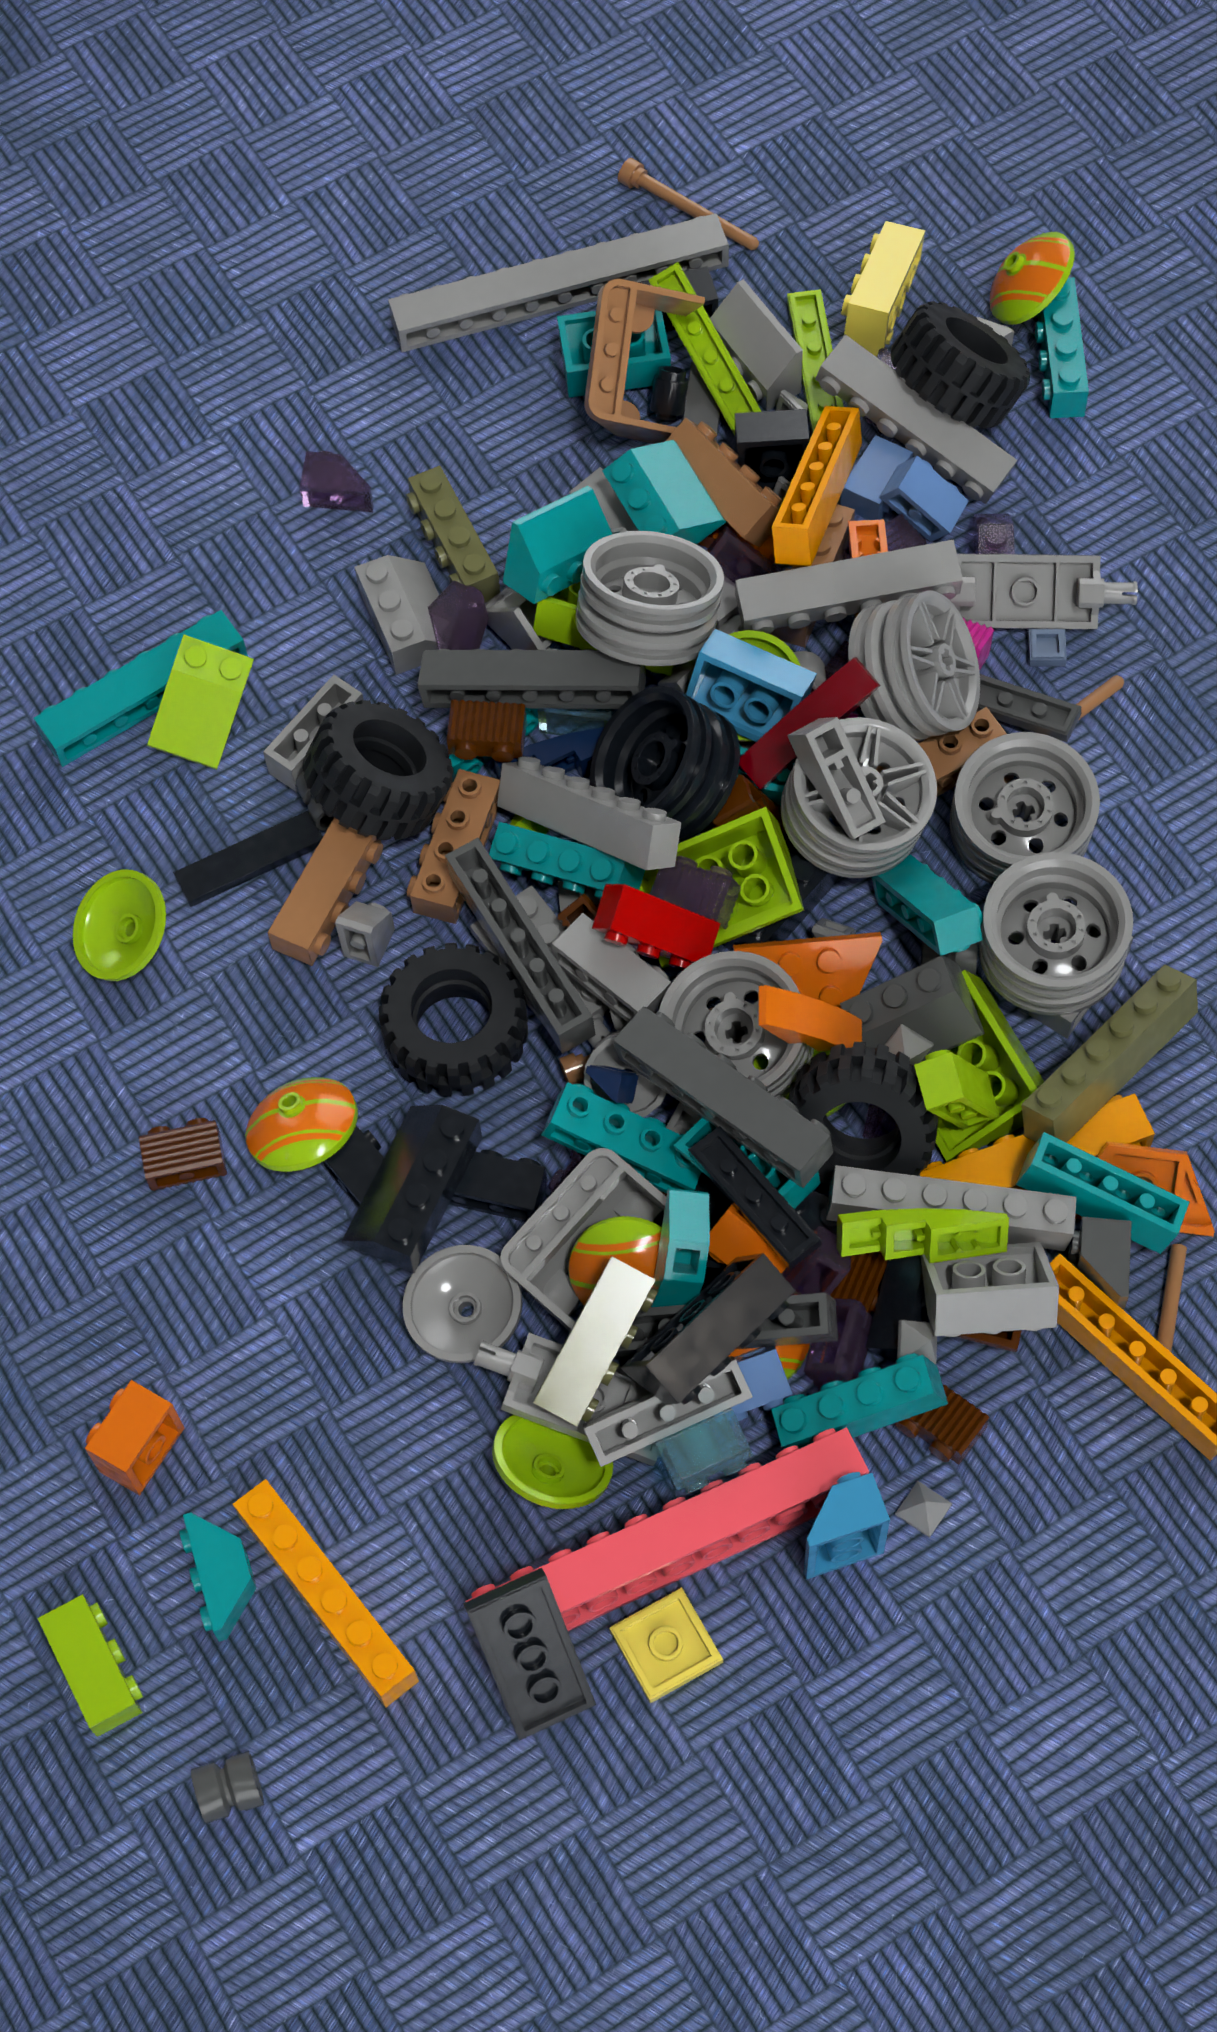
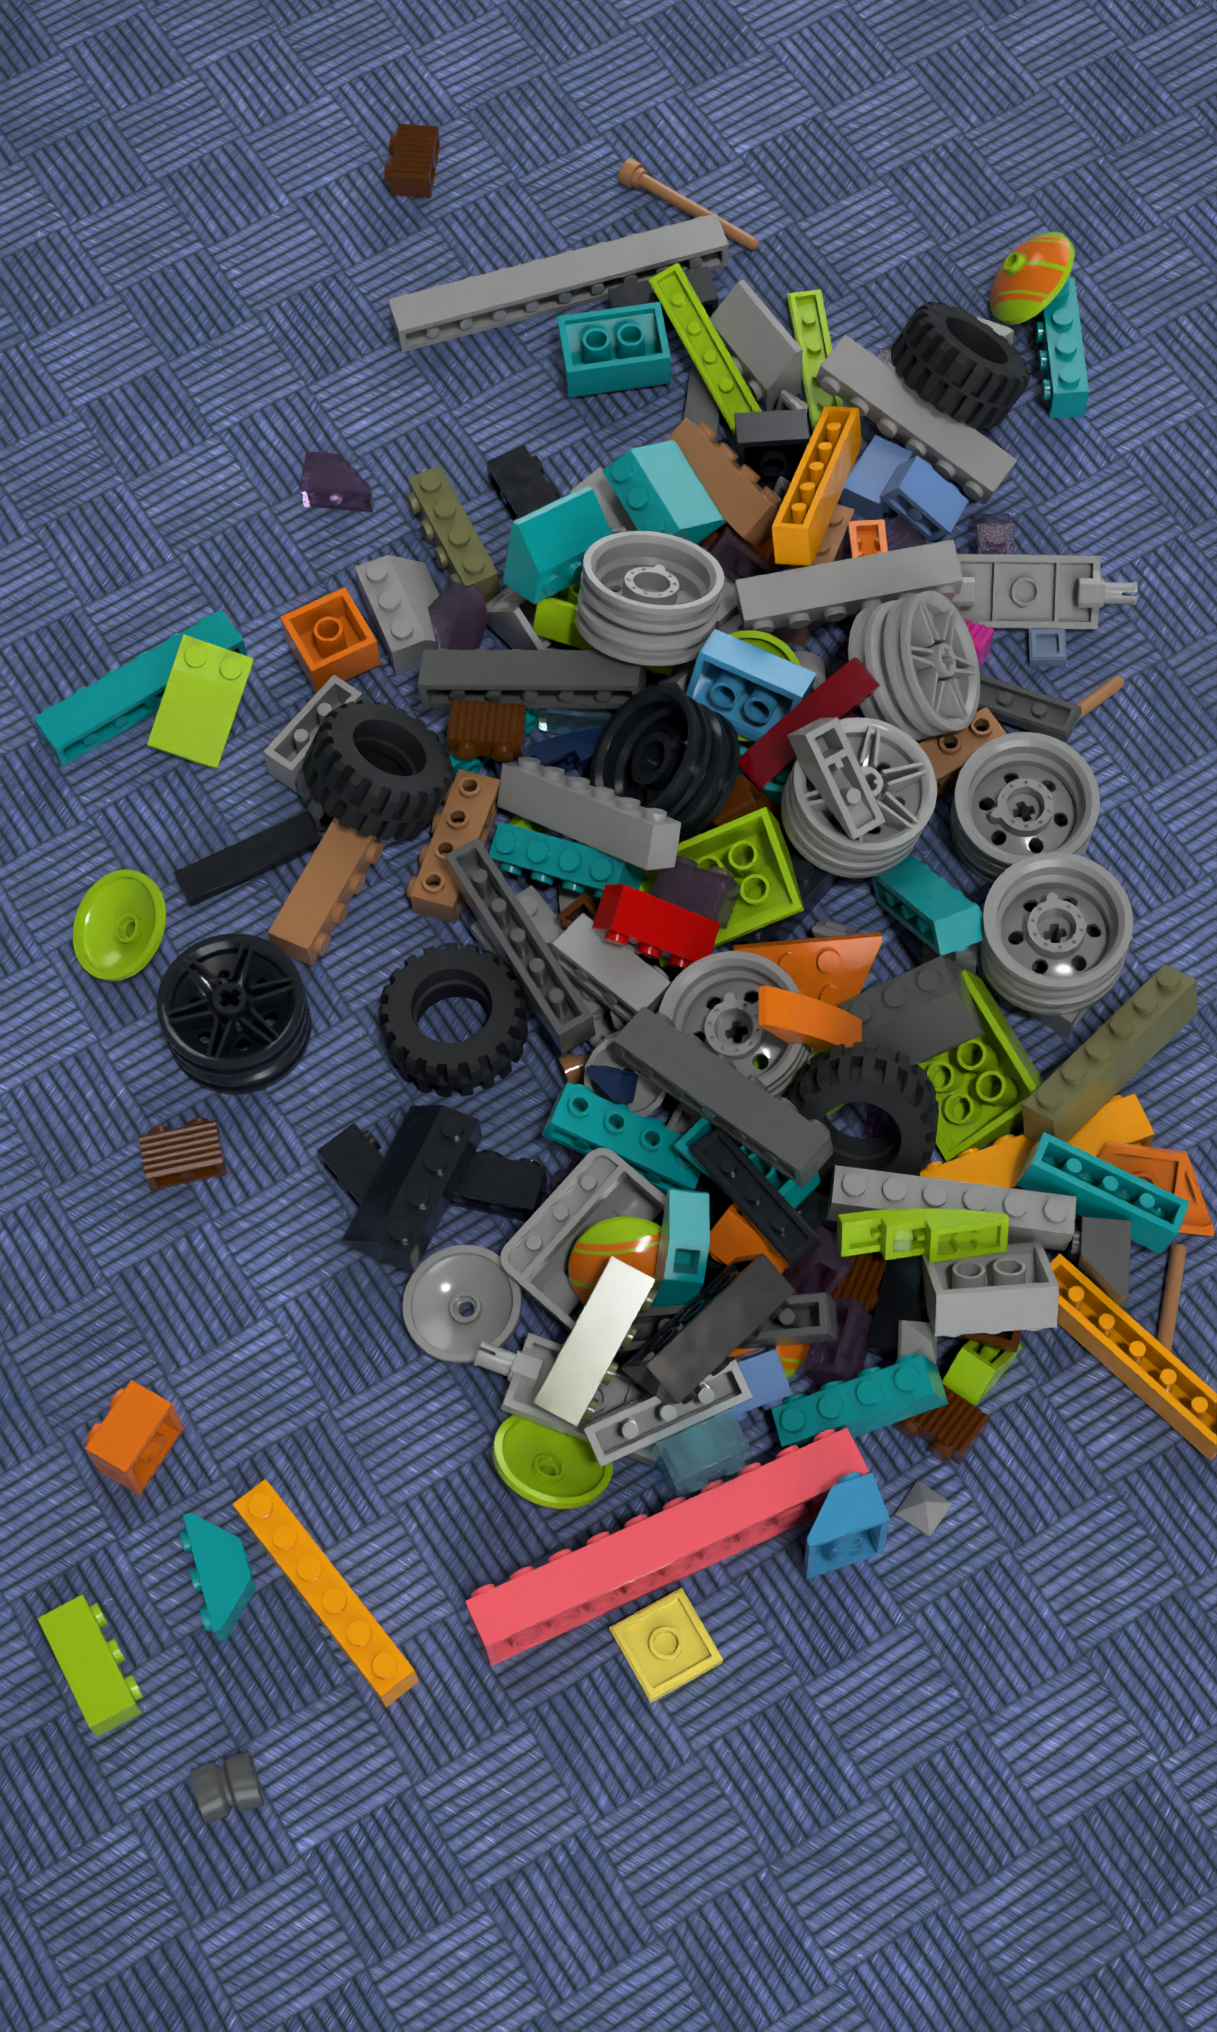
dish [245,1077,358,1172] -> none
light grey slope [335,901,395,967] -> none
black tile [463,1568,596,1741] -> none
medium nougat windscreen [584,279,705,444] -> none
black brick [650,366,689,421] -> none
light yellow wedge [841,221,925,361] -> none
light grey slope [884,1024,934,1066] -> none
lime brick [914,1050,1000,1129] -> none
none -> black wheel [157,933,312,1095]
none -> orange brick [280,587,381,693]
none -> reddish brown brick [384,124,440,199]
none -> black brick [486,445,560,521]
none -> lime slope [942,1340,1023,1407]

